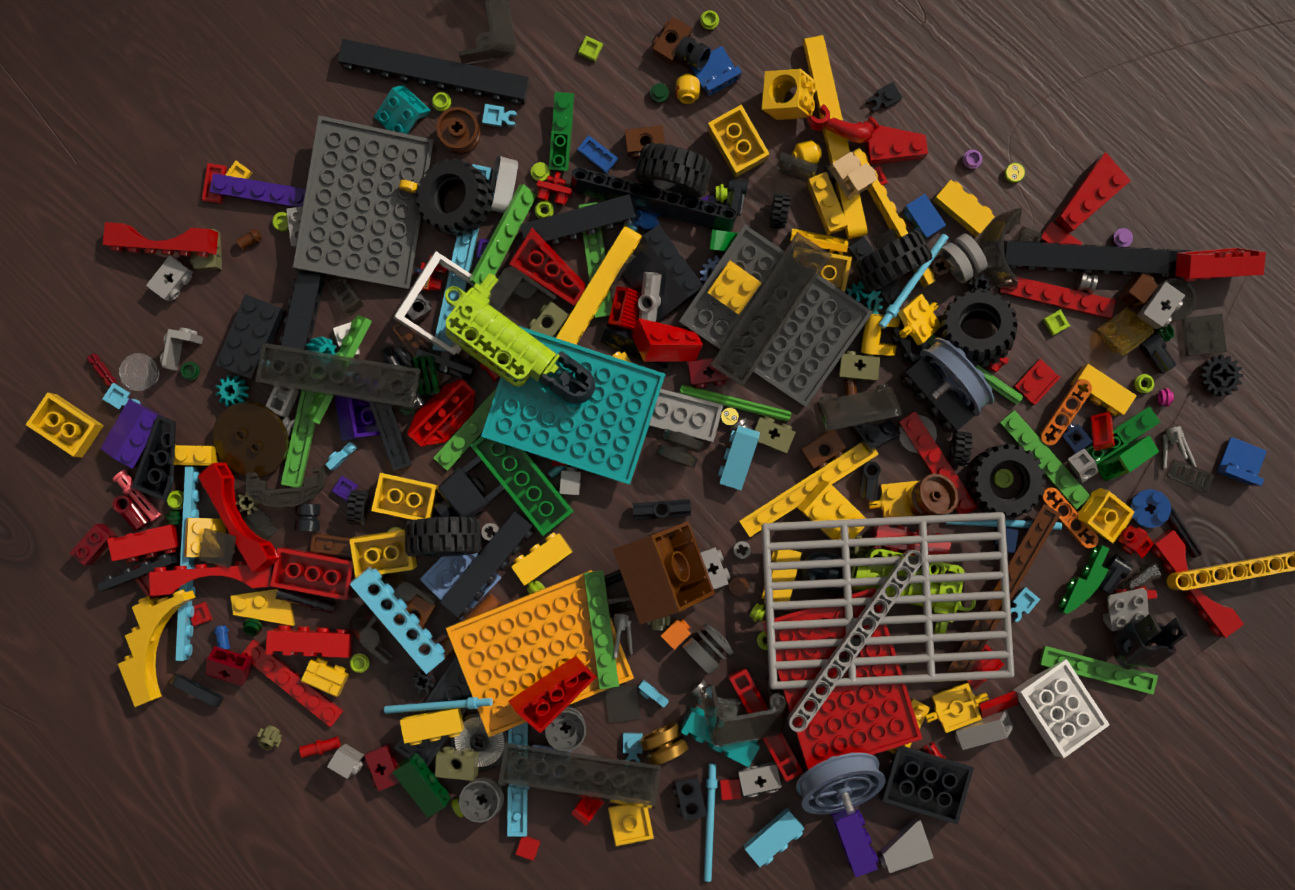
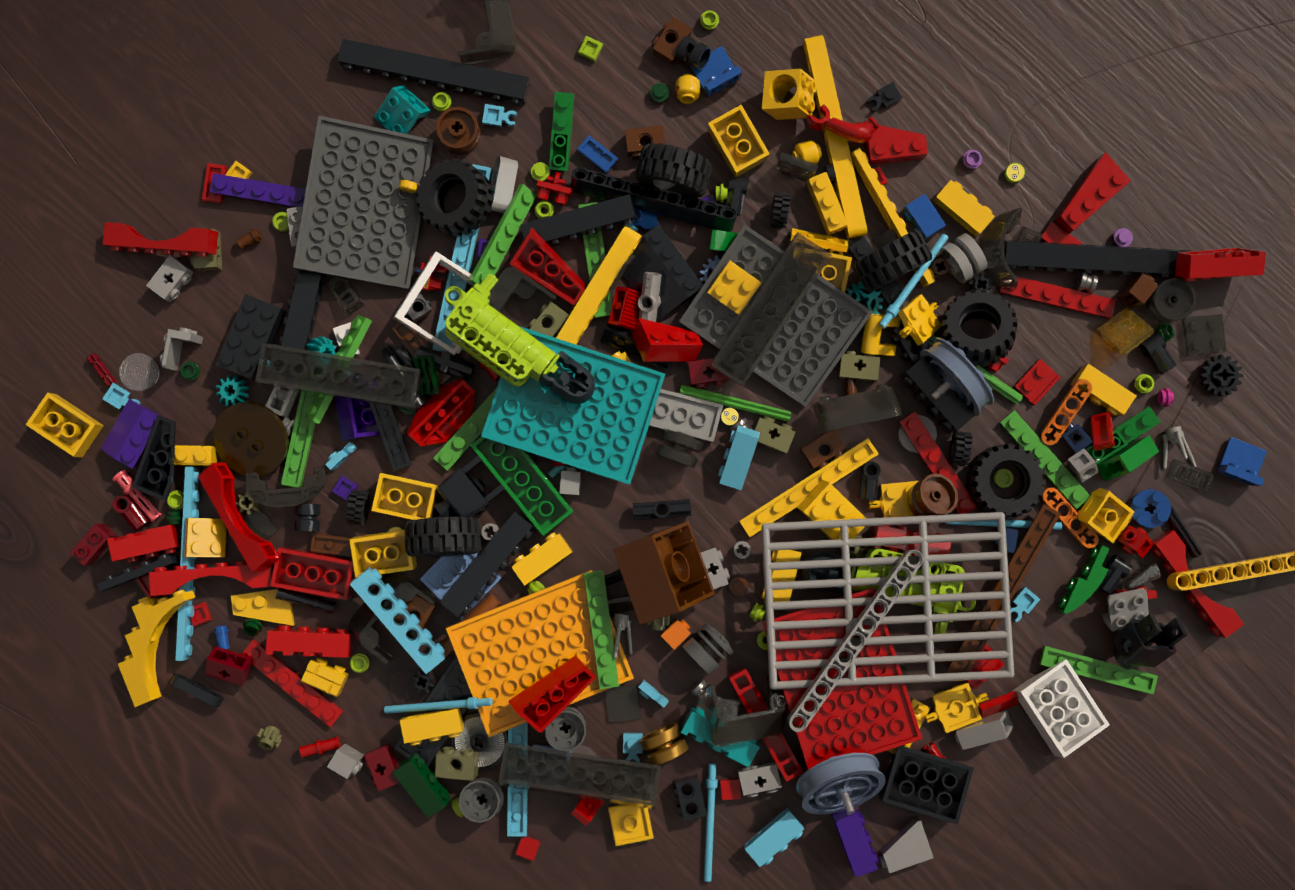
clear smoke piece [199,528,237,568] -> none
tan brick [828,152,877,200] -> none
black plate [847,412,901,453] -> none
lime tile [1042,309,1070,336] -> none
light grey brick [1137,282,1185,329] -> none

